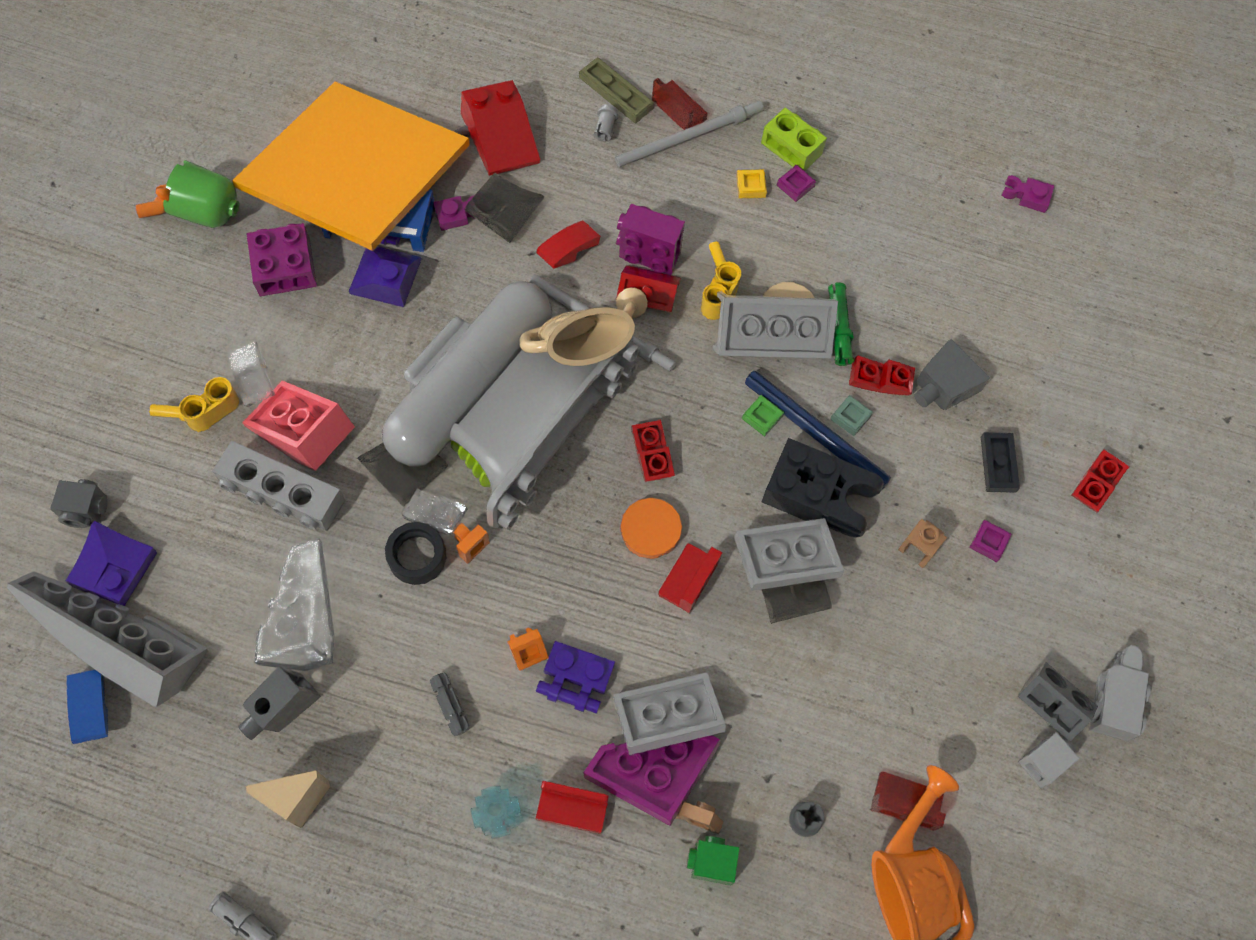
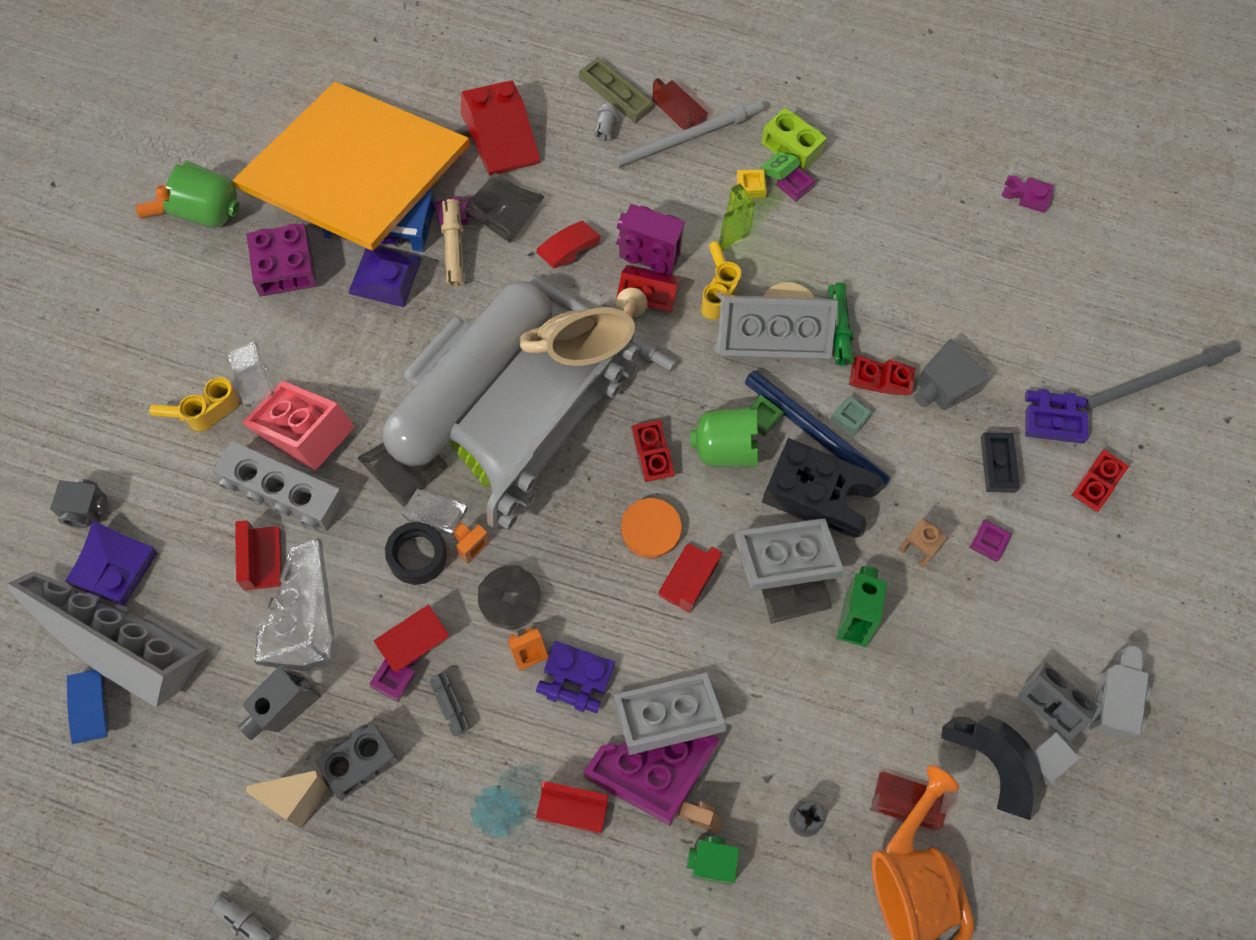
none -> red panel [235,520,282,591]
none -> dark grey brick [315,723,399,801]
none -> magenta plate [369,656,422,702]
none -> red panel [373,604,449,672]
none -> tan pin [441,199,464,287]
none -> clear smoke plate [478,565,541,630]
none -> bright green cylinder [690,408,758,468]
none -> clear neon green panel [719,183,756,249]
none -> bright green tile [761,152,801,180]
none -> green torso [836,566,887,647]
none -> black arch [941,715,1043,820]
none -> dark purple plate [1025,388,1088,444]
none -> dark grey bar [1086,342,1241,410]

